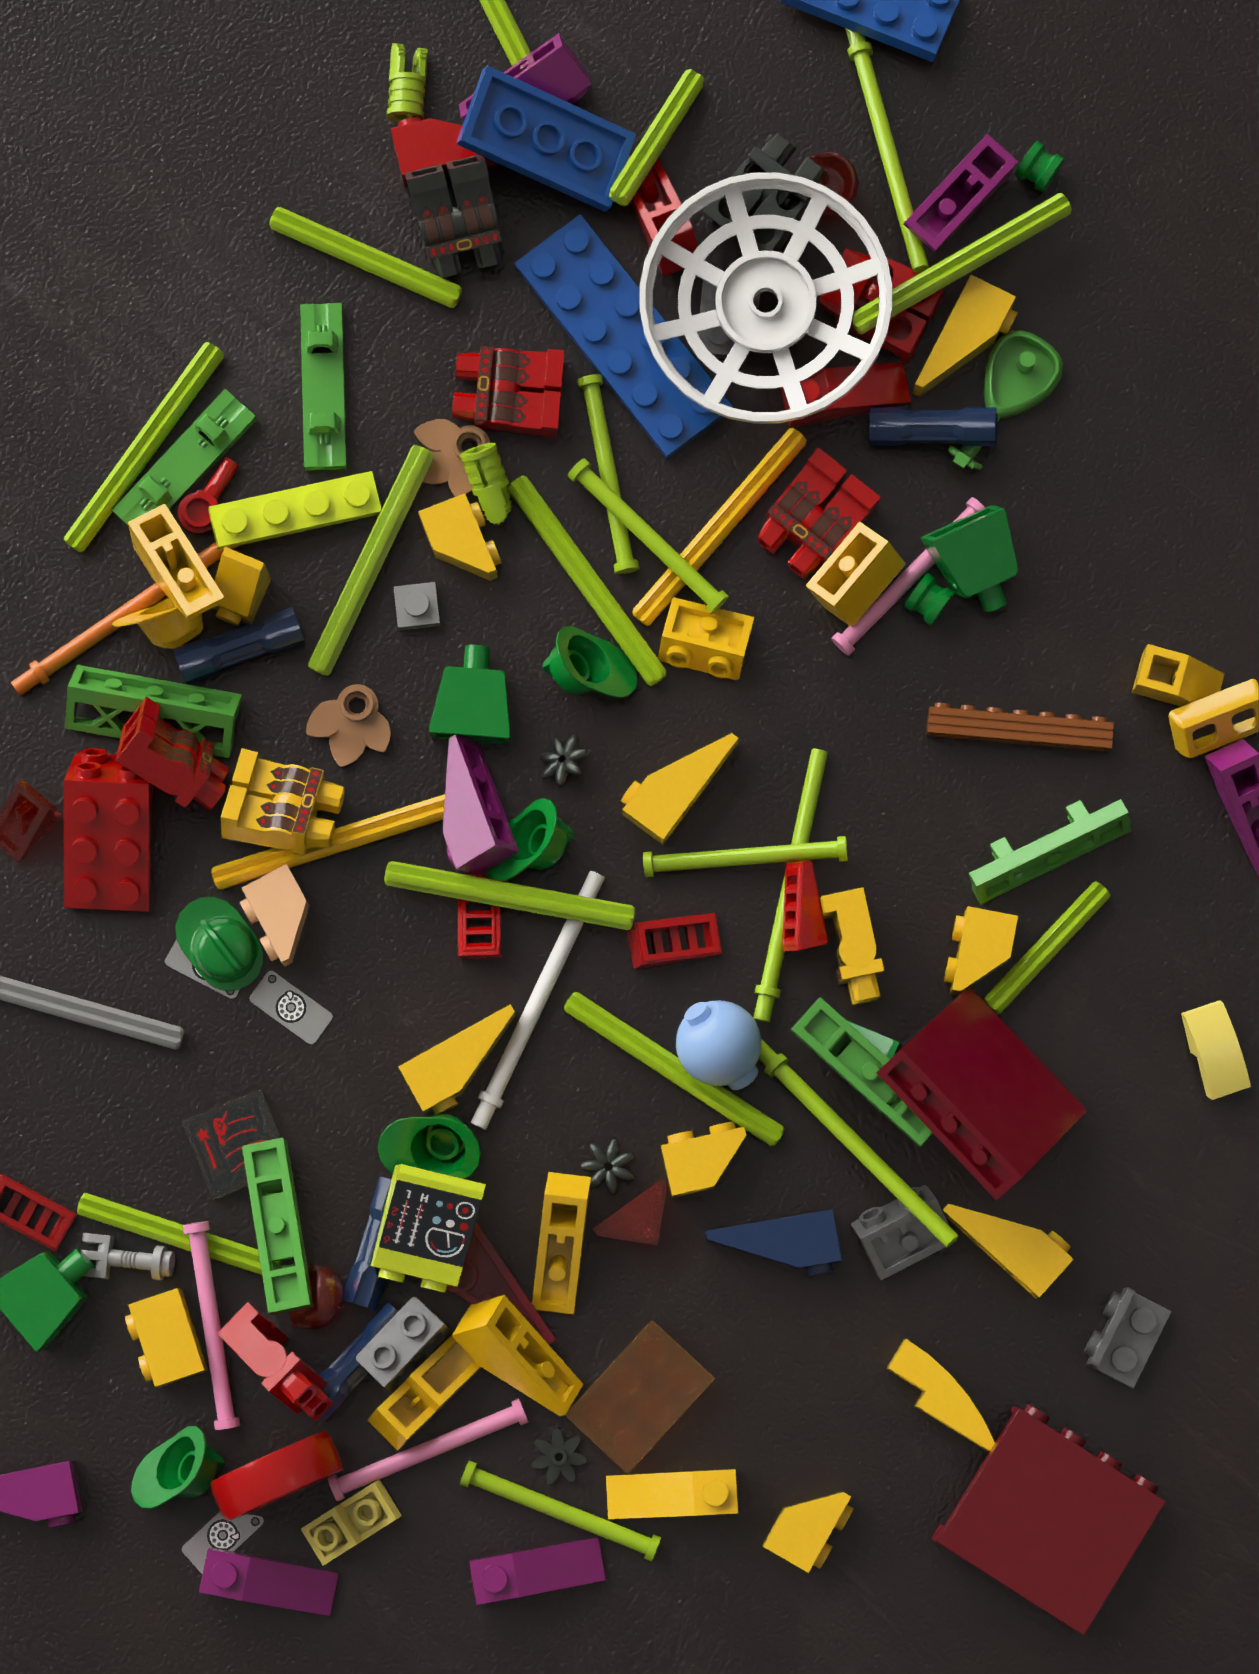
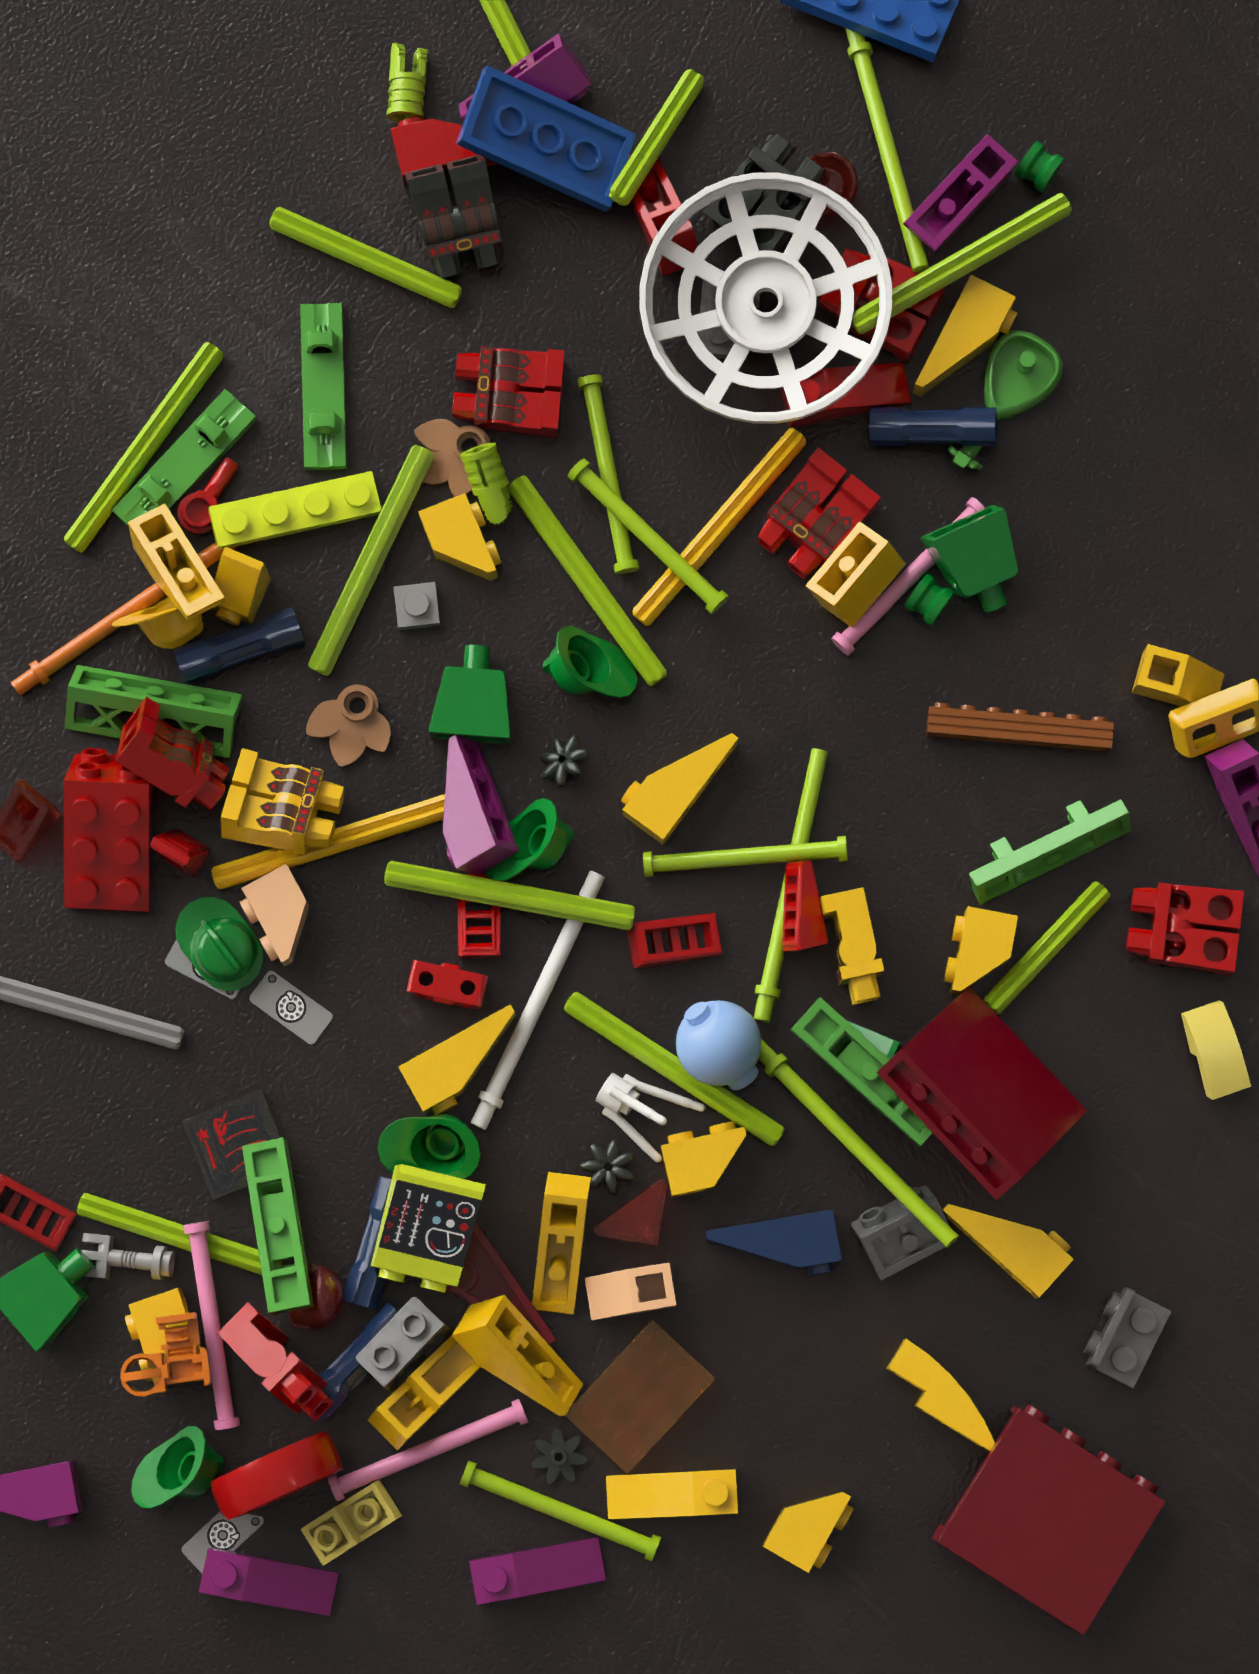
blue plate [514,214,733,460] -> none
yellow bracket [658,597,754,680] -> none
none -> orange piece [120,1312,212,1397]
none -> red slope [150,829,210,877]
none -> red piece [406,960,488,1011]
none -> light nougat slope [585,1263,676,1320]
none -> white plant [595,1073,706,1163]
none -> red hips [1125,882,1244,976]

